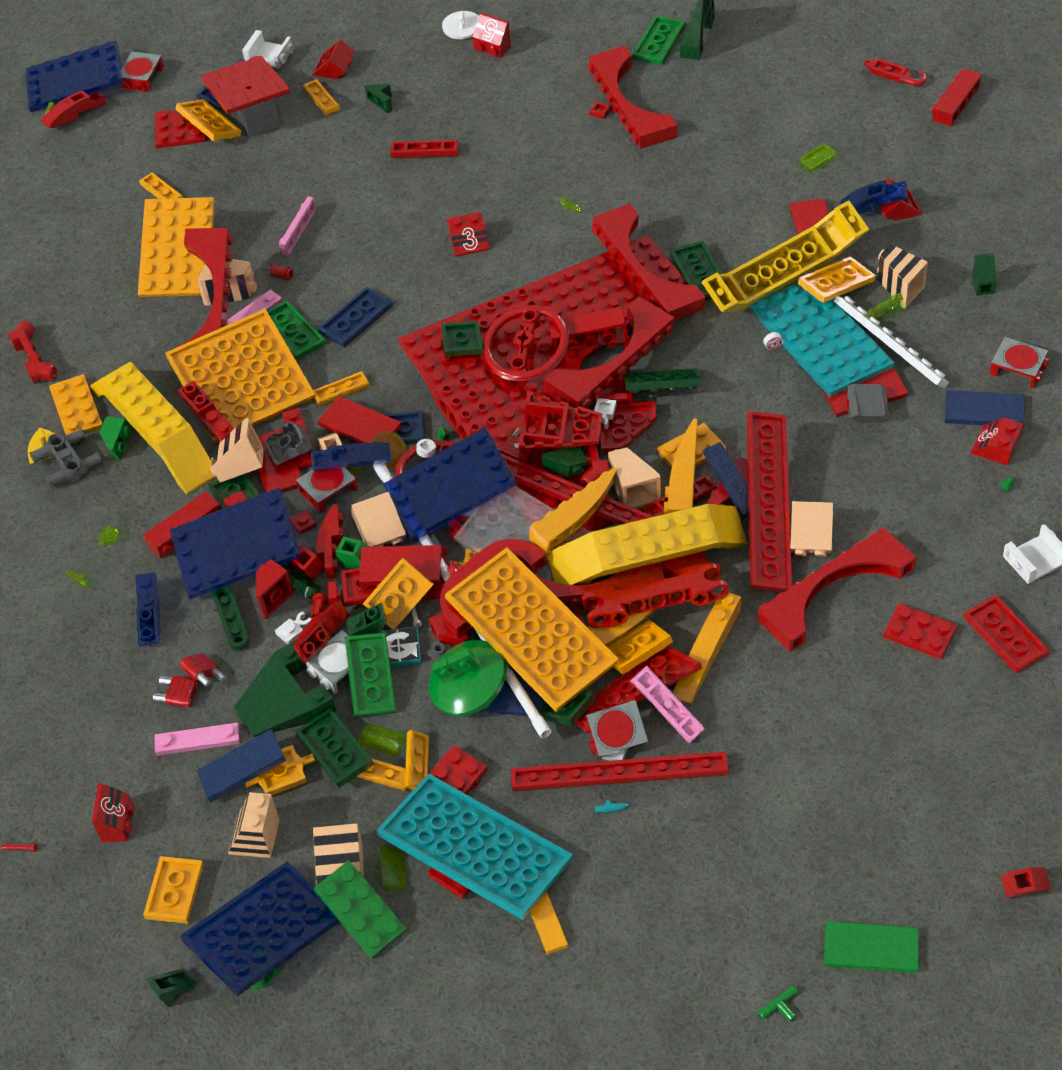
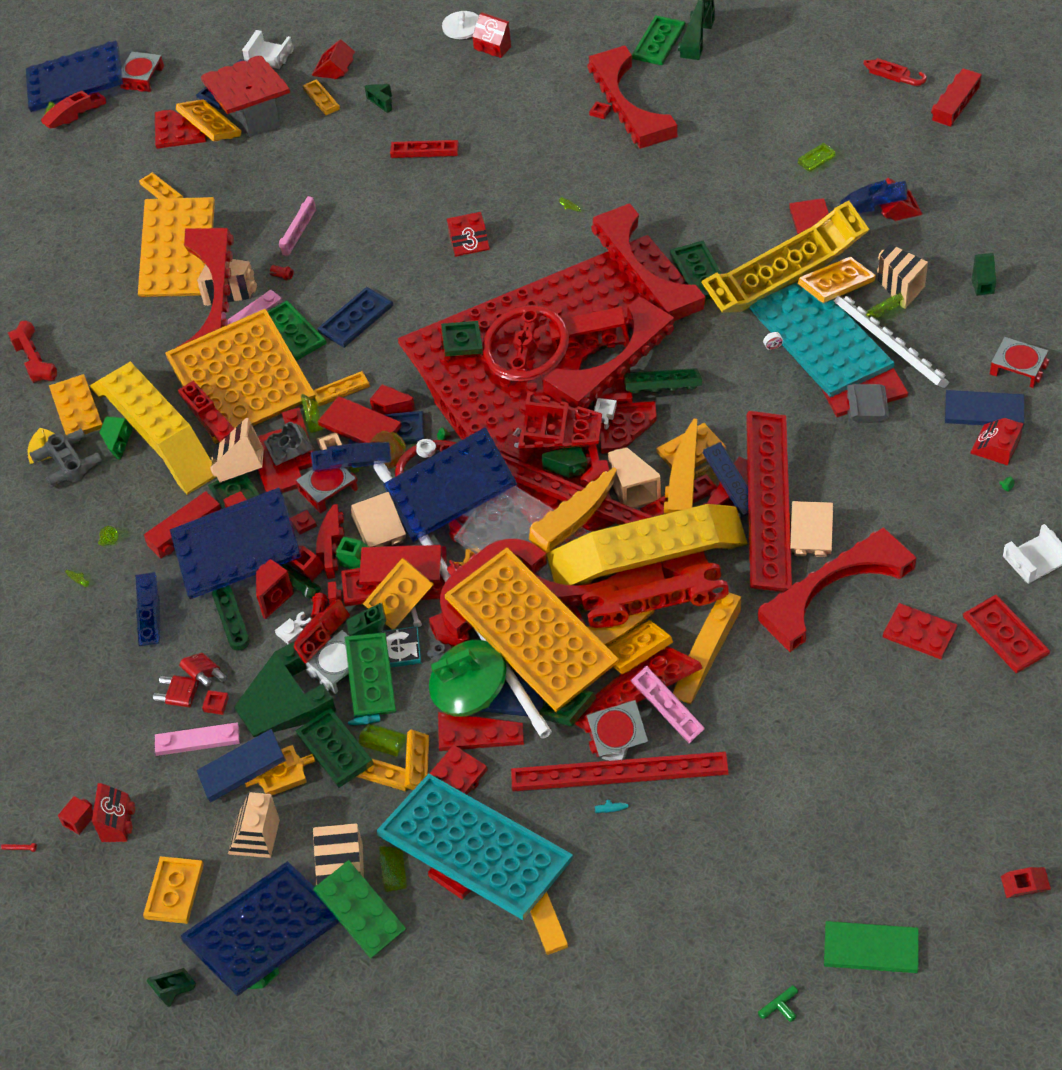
none -> red brick [58,796,93,835]
none -> red plate [202,690,229,715]
none -> clear neon green slope [301,394,324,433]
none -> teal helmet [348,714,381,726]
none -> red slope [370,384,415,415]
none -> red wing [438,712,524,751]
none -> clear yellow arm [694,465,718,480]

